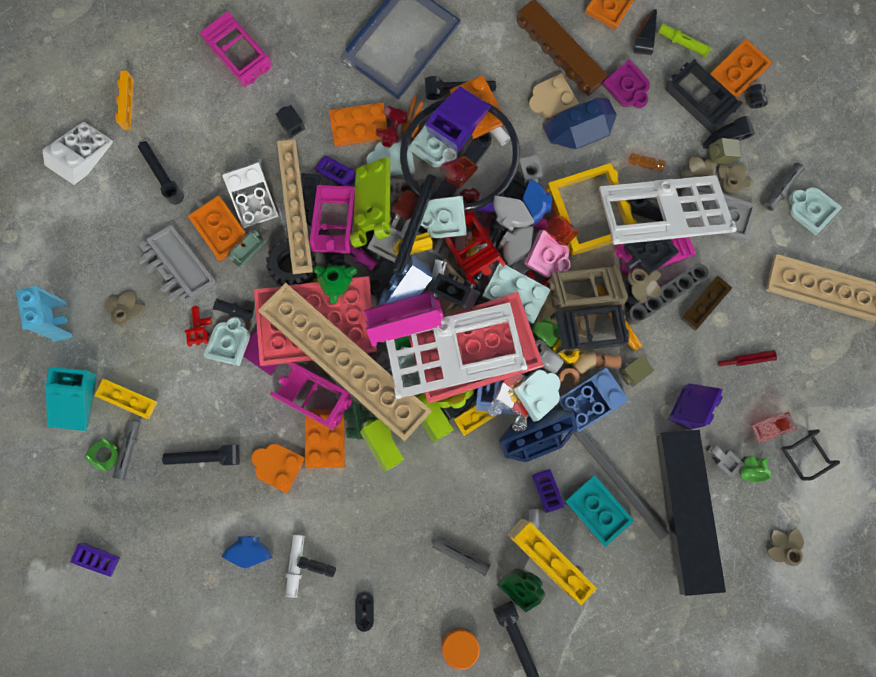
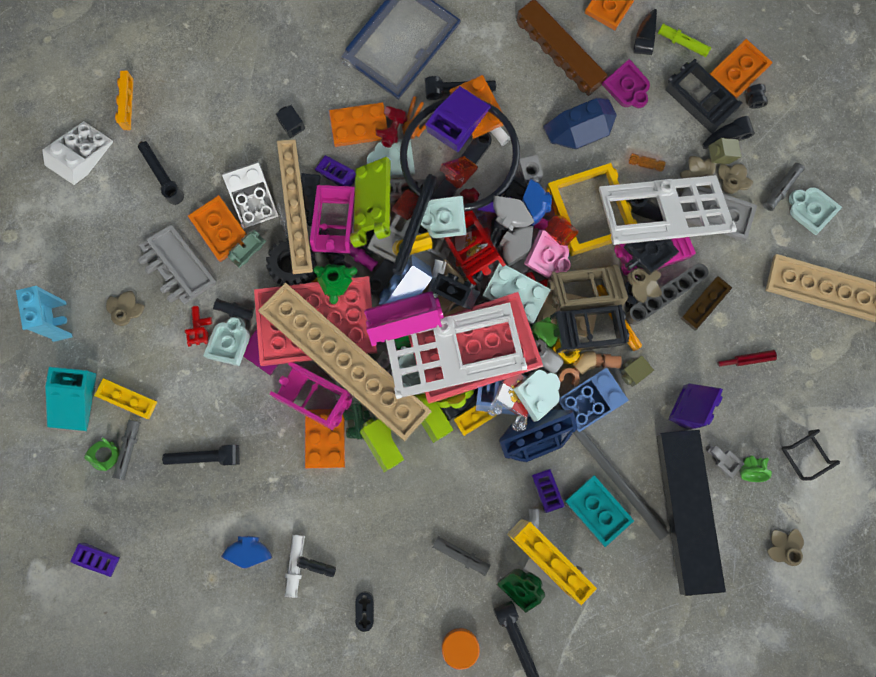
dark pink door [200,11,272,88] -> none
orange plate [251,444,305,494] -> none
light aqua plate [408,126,457,167] -> none
tan plate [529,73,579,119] -> none
clear red slope [751,411,797,443] -> none

